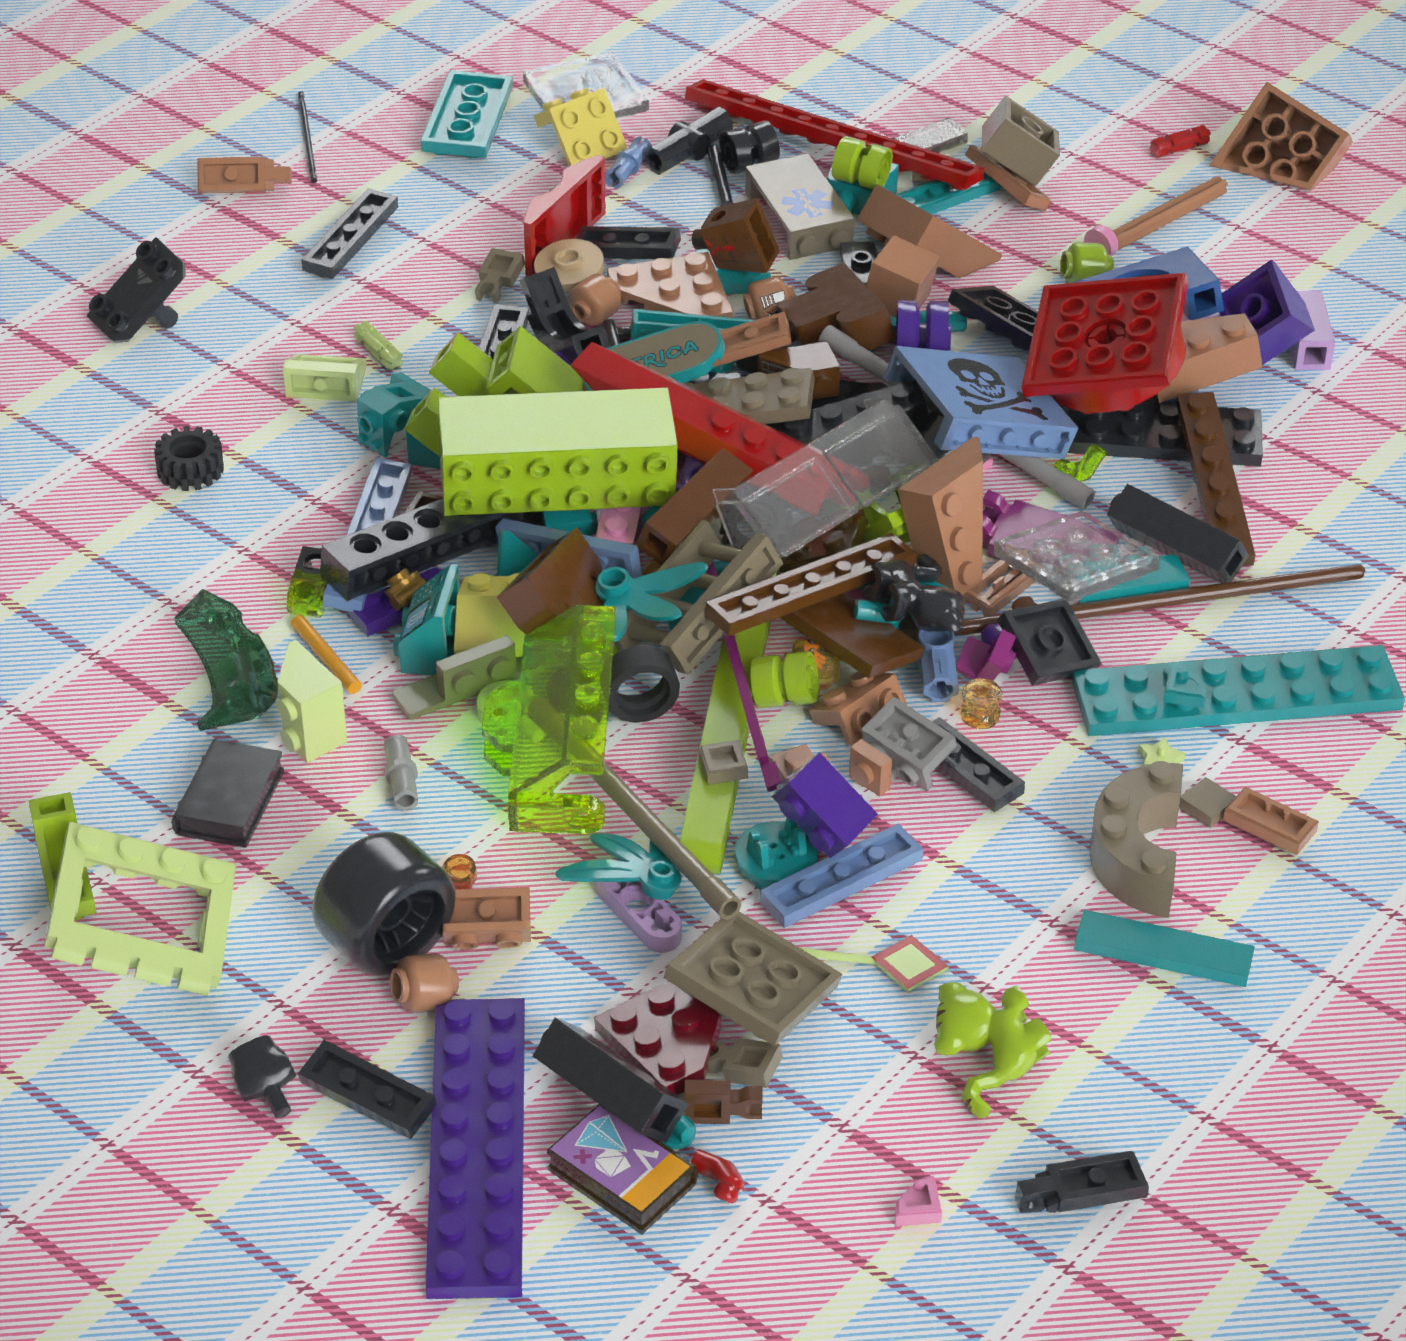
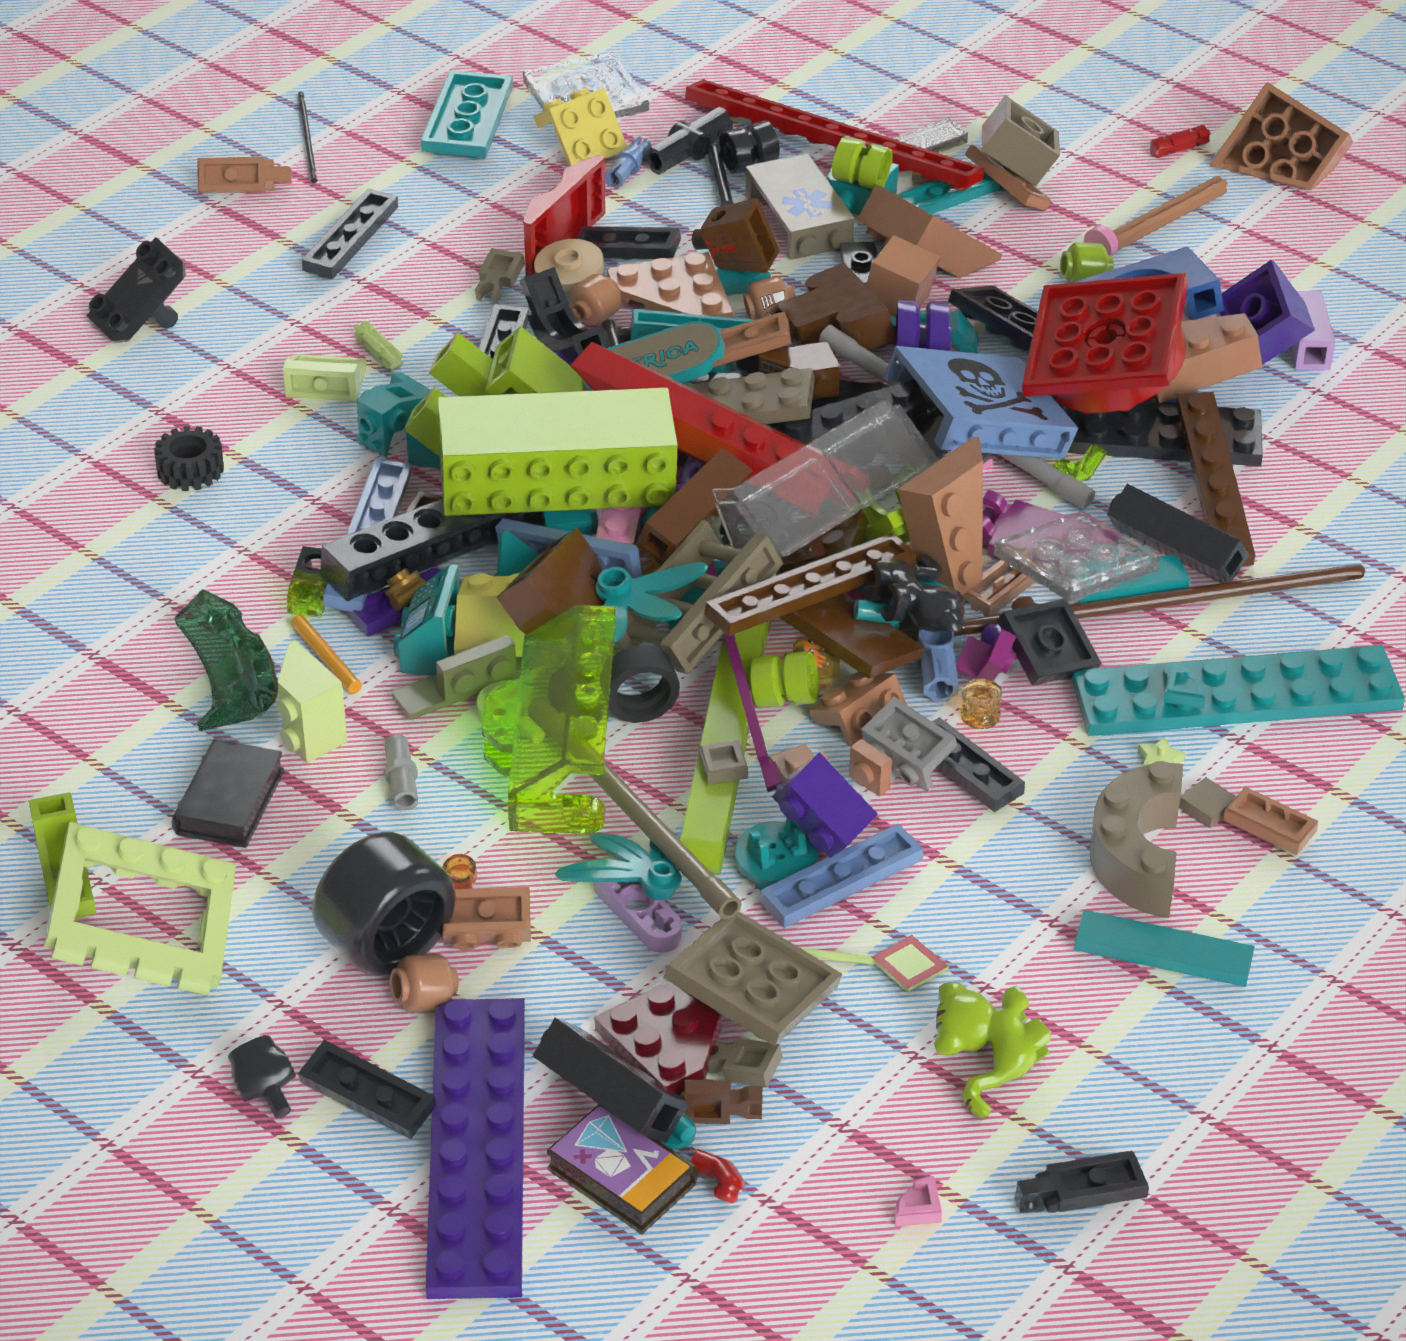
none -> teal tile [949,309,978,354]

